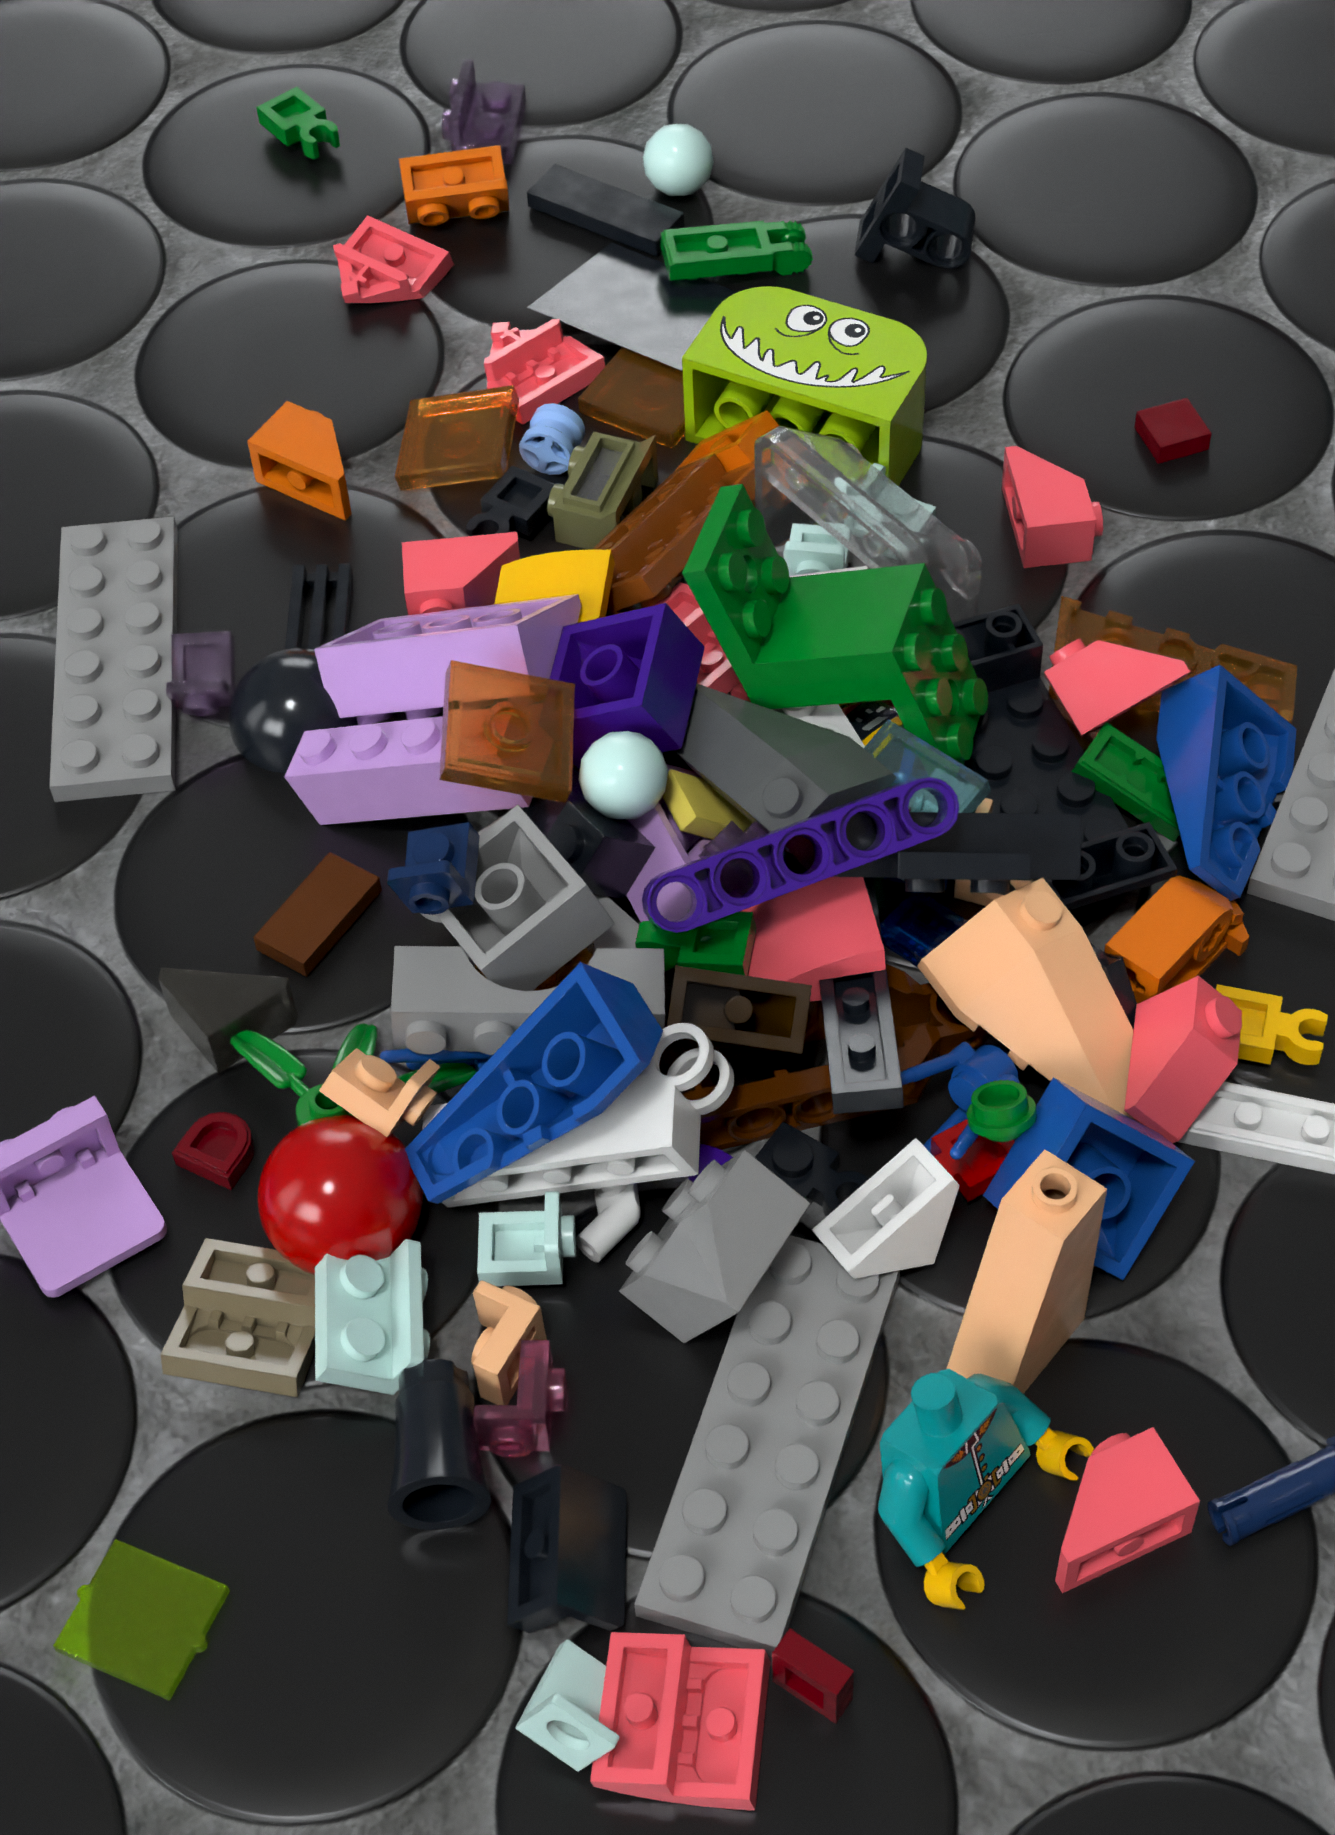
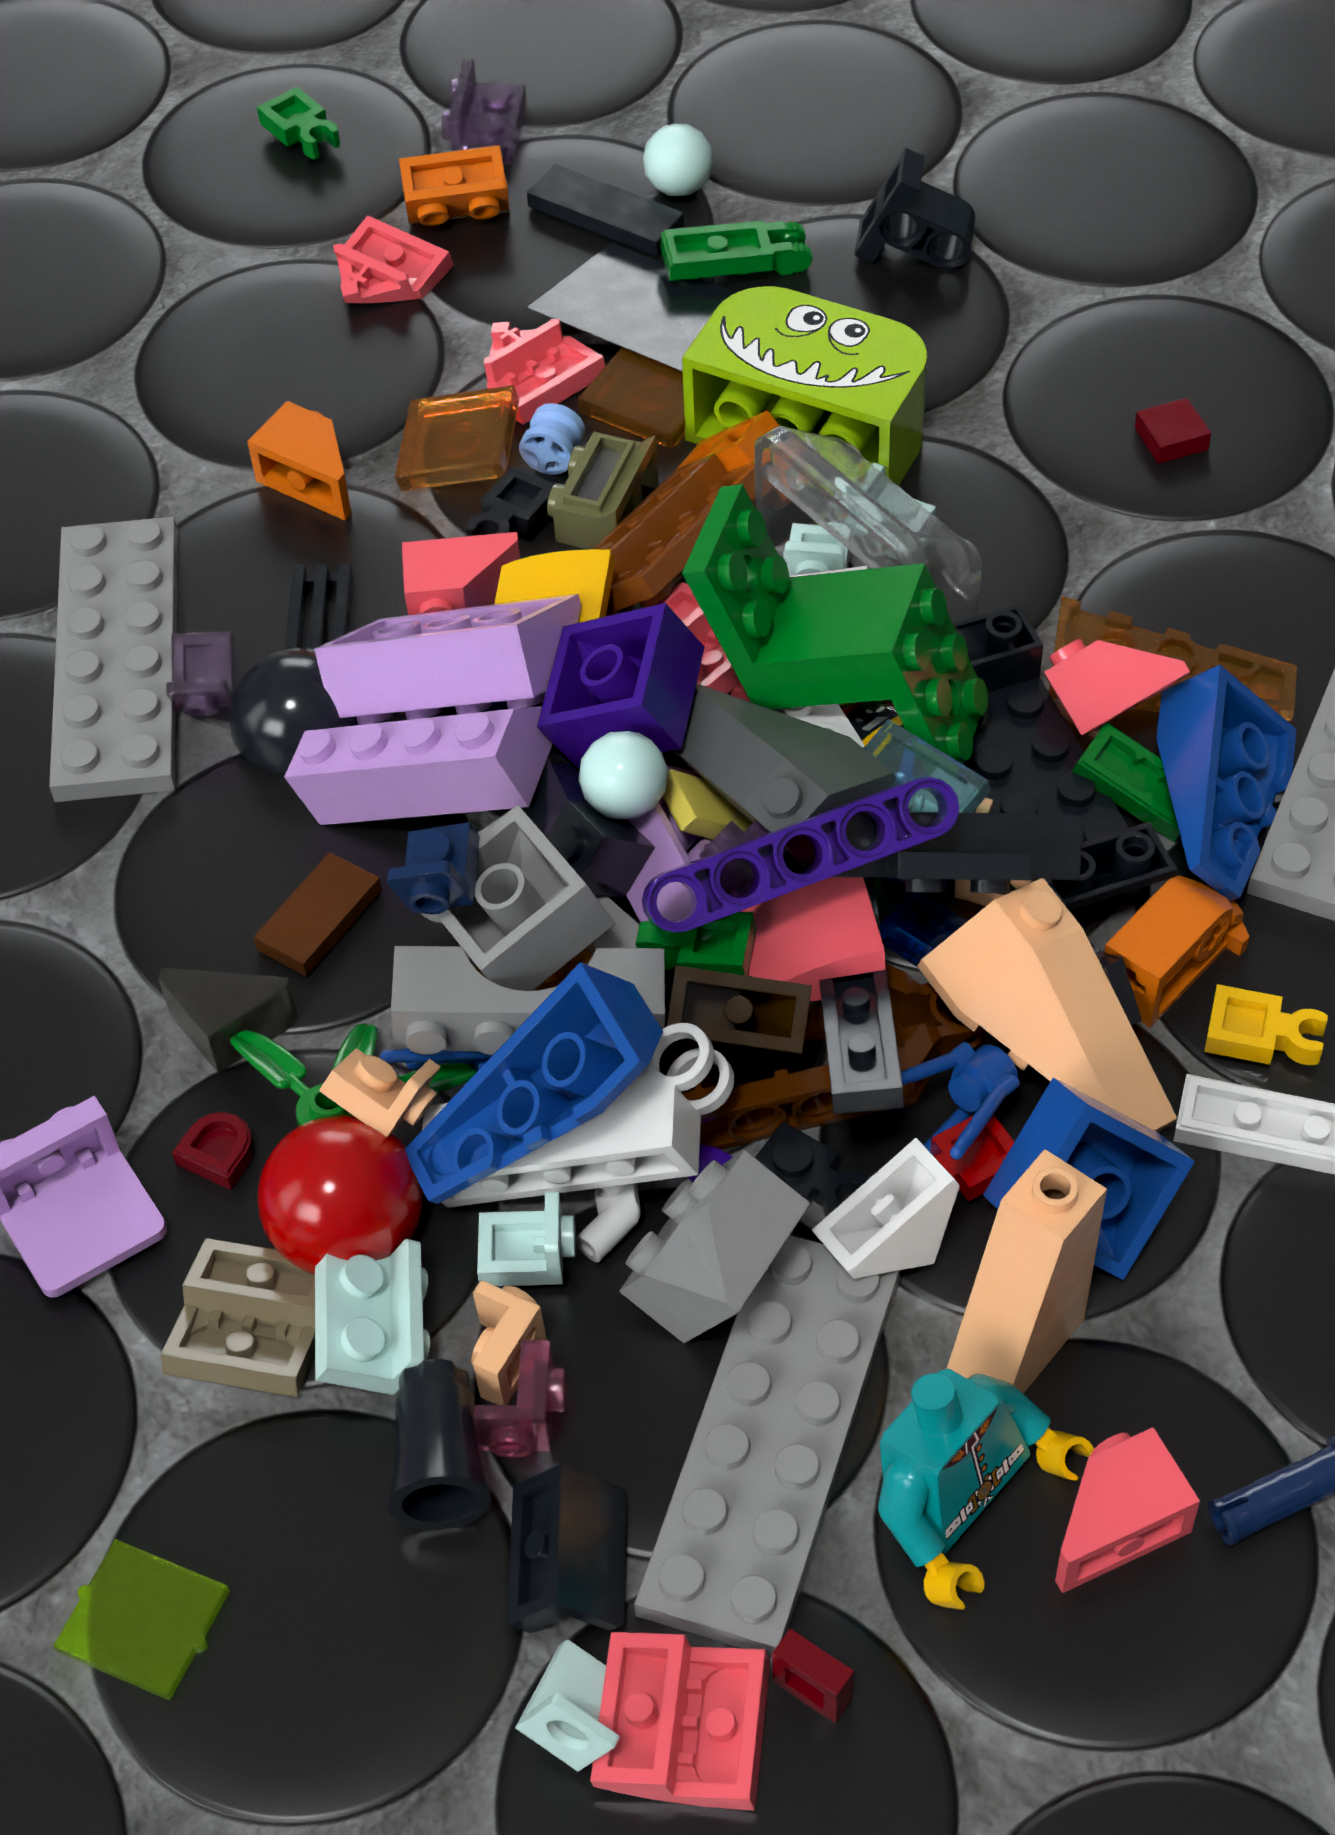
clear orange tile [439,660,575,803] -> none
green plate [966,1080,1037,1142] -> none
coral slope [1002,446,1103,568] -> none
coral slope [1124,976,1242,1144] -> none

